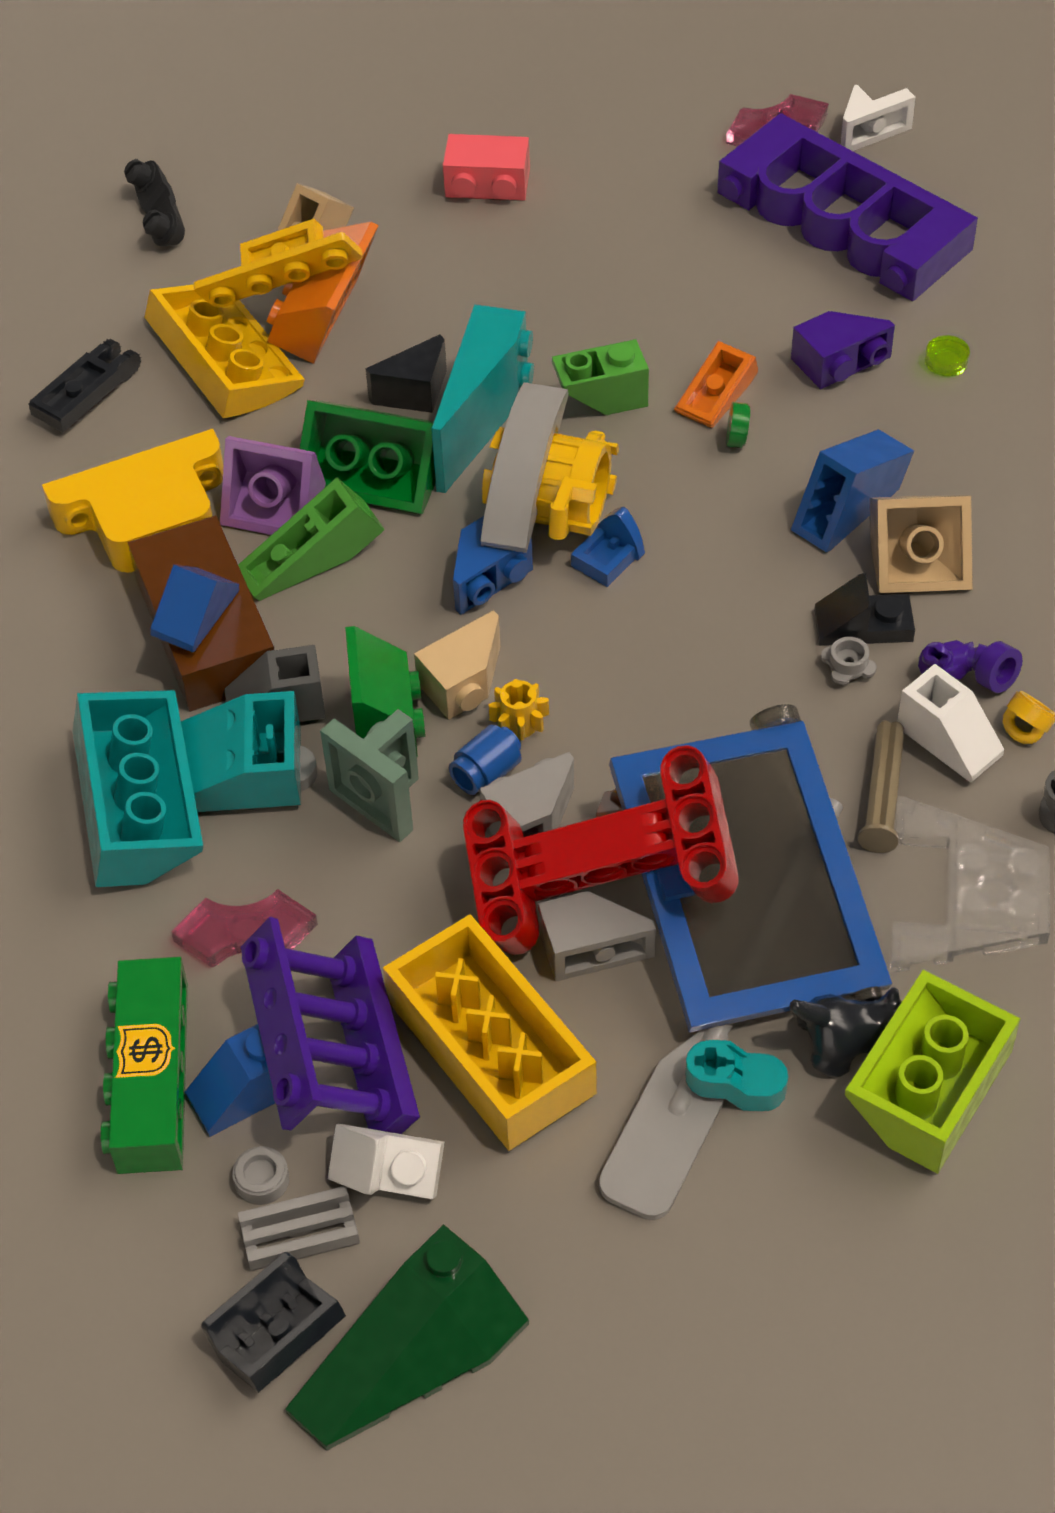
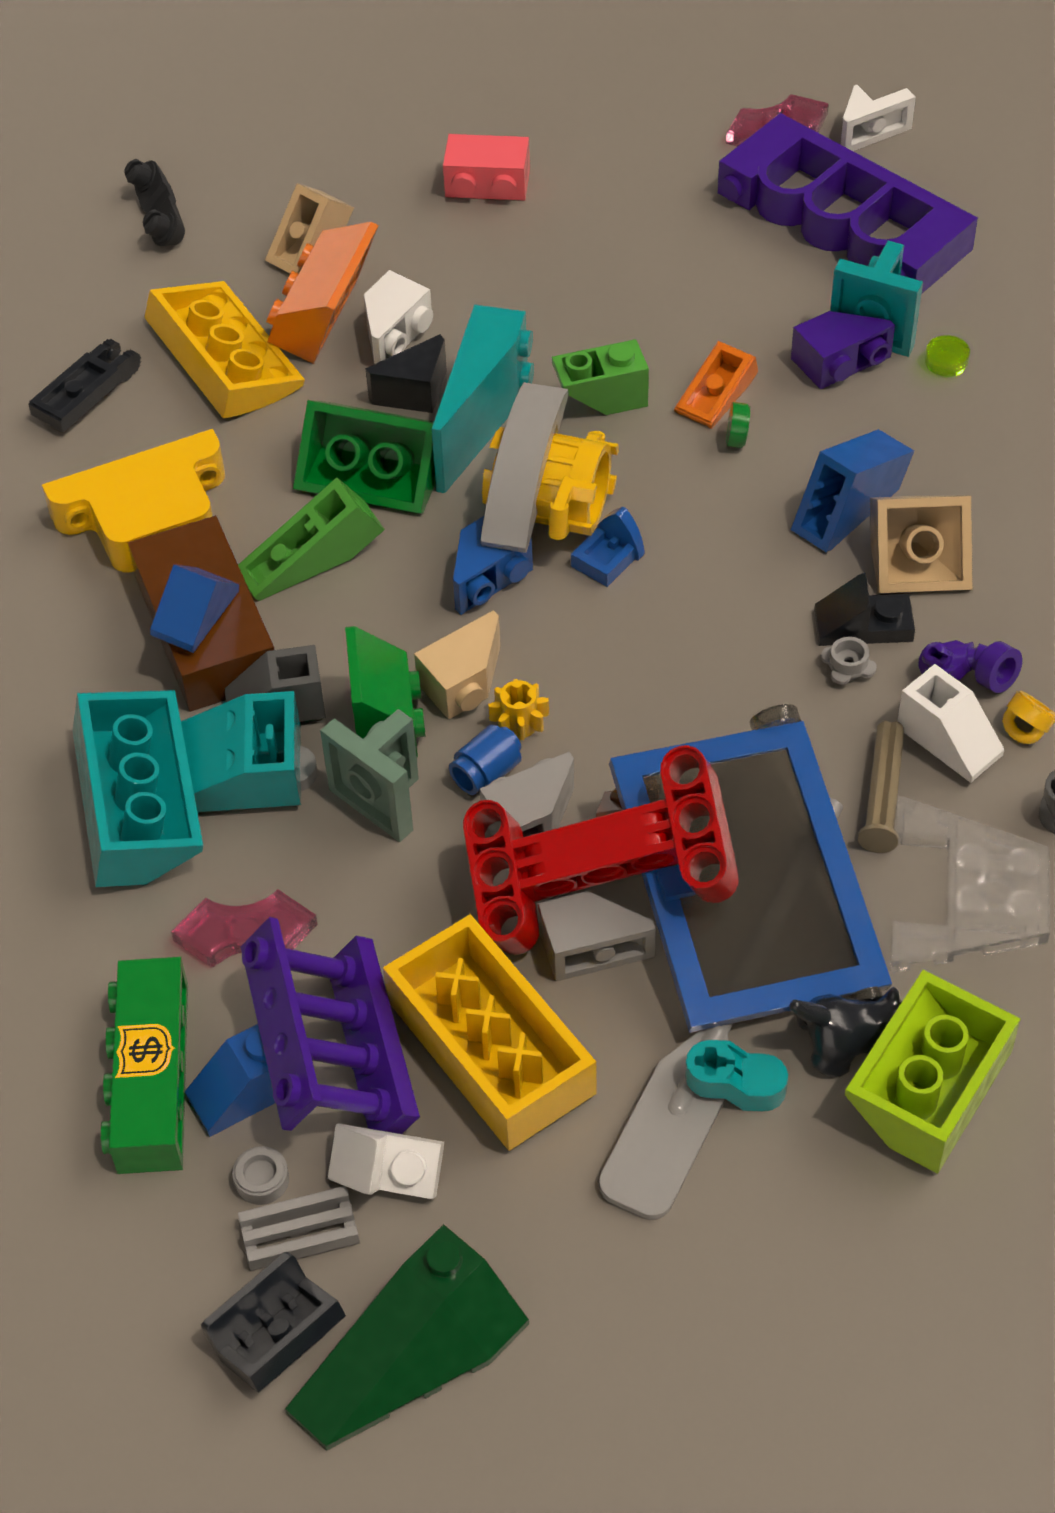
yellow bracket [194,219,363,307] -> none
medium lavender slope [220,436,326,535] -> none
none -> white slope [364,270,433,364]
none -> teal bracket [830,241,923,357]

